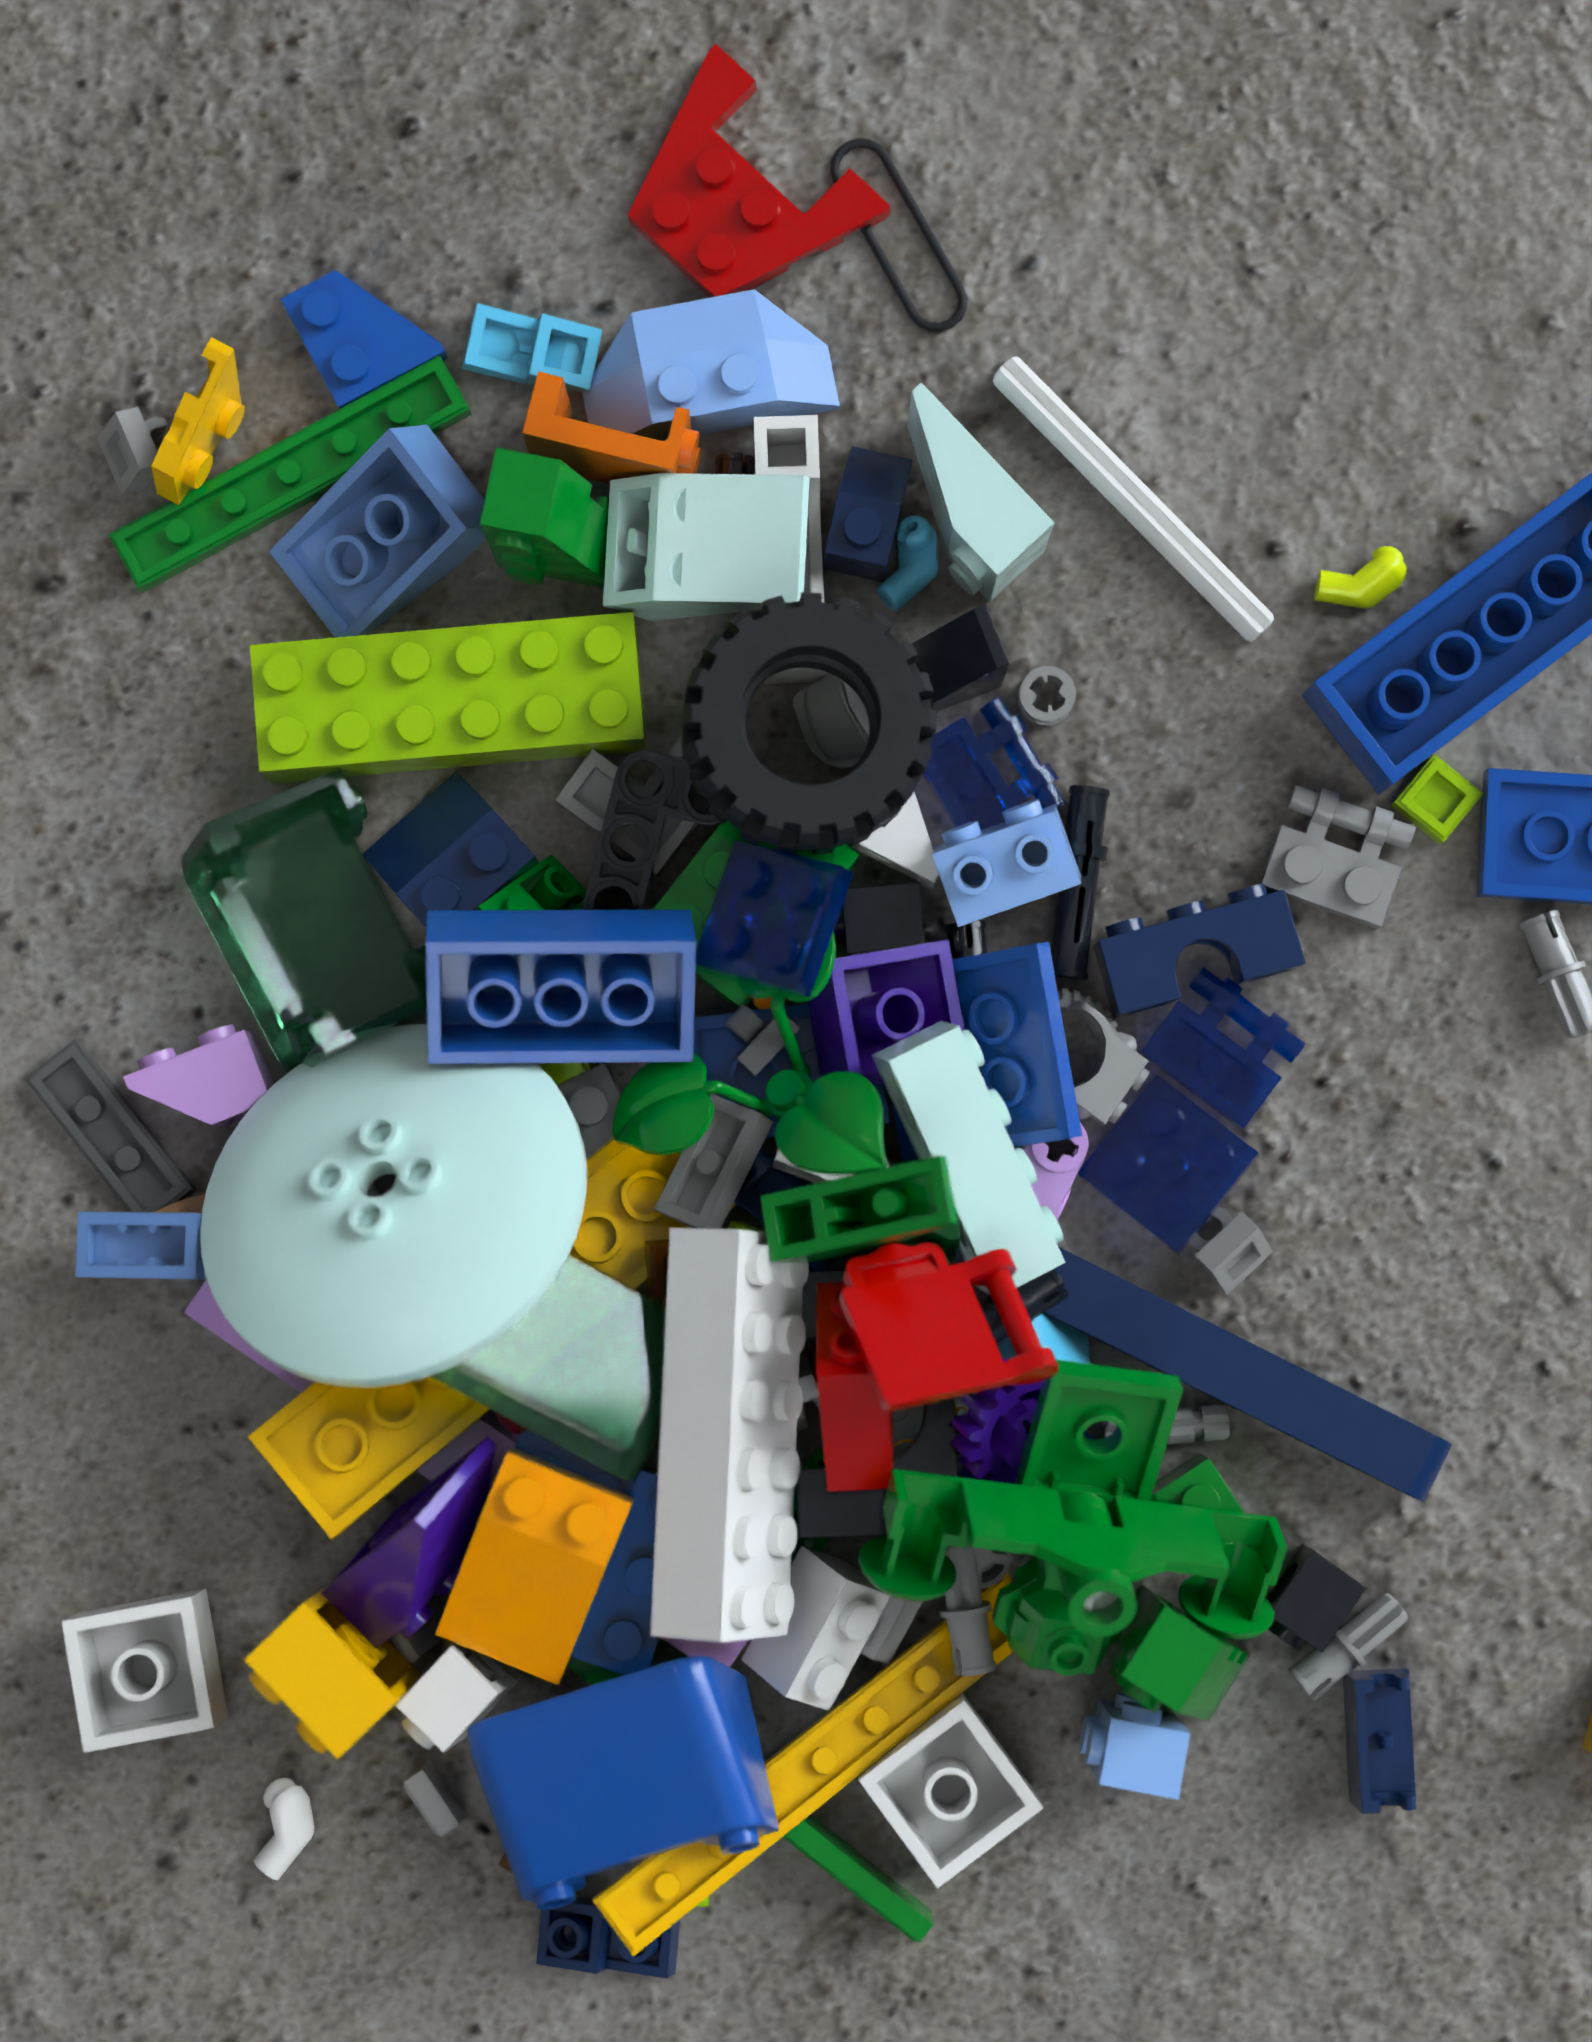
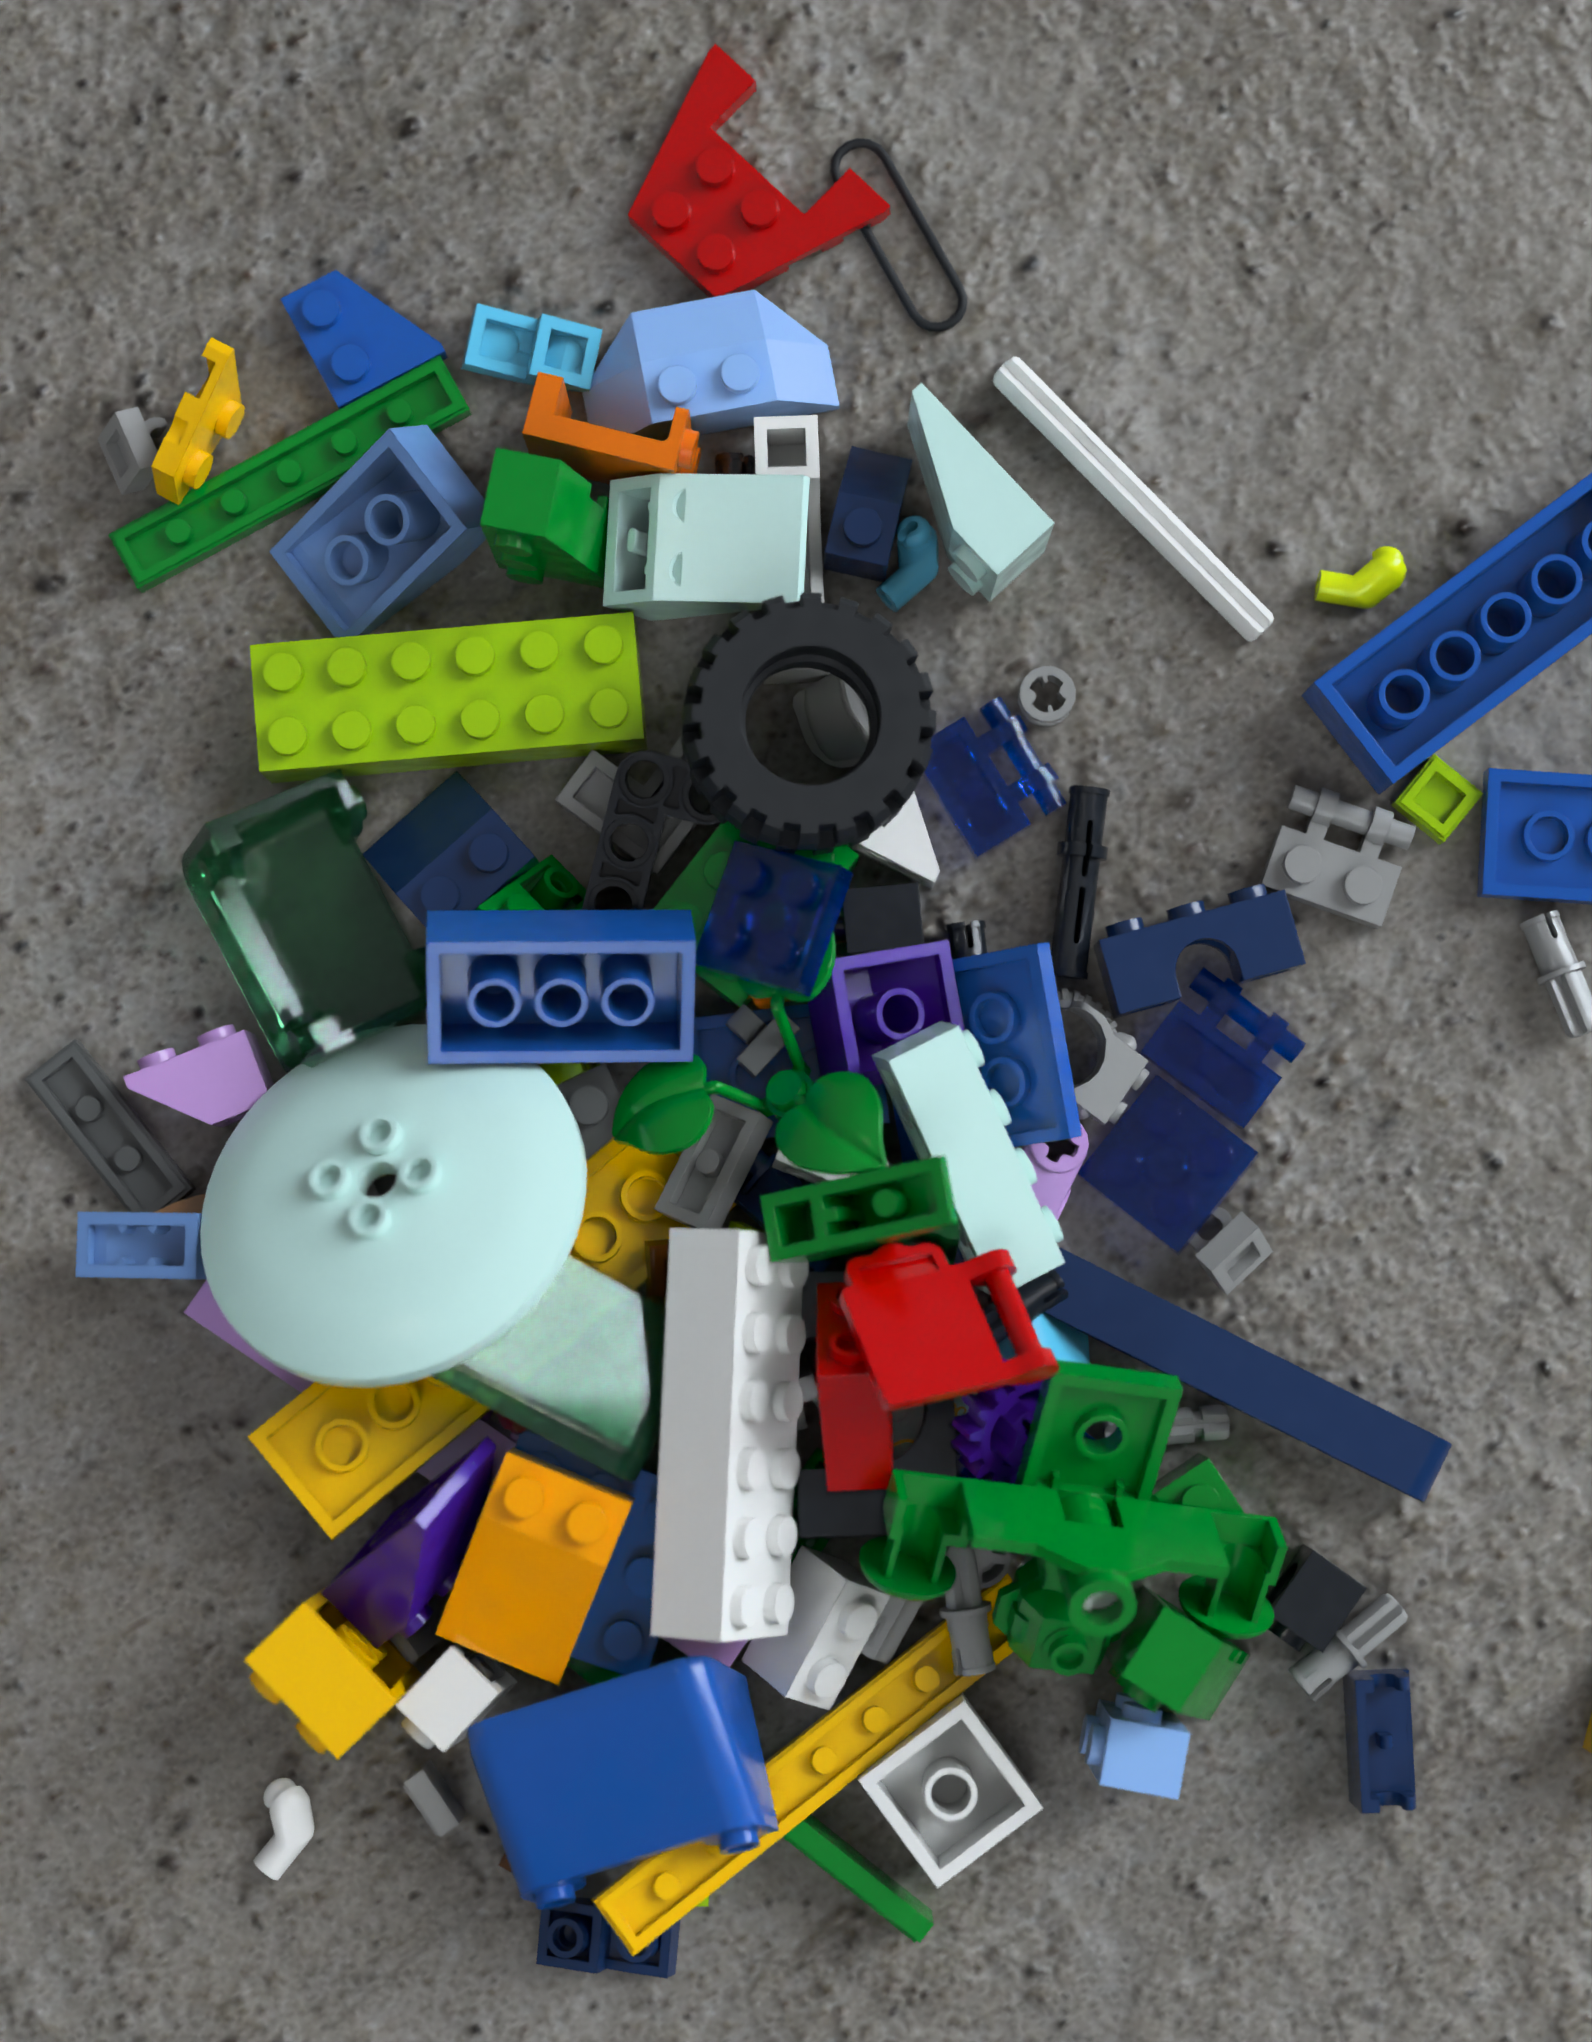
white brick [61,1588,228,1753] -> none
black slope [911,604,1009,712] -> none
light blue brick [932,799,1081,927] -> none

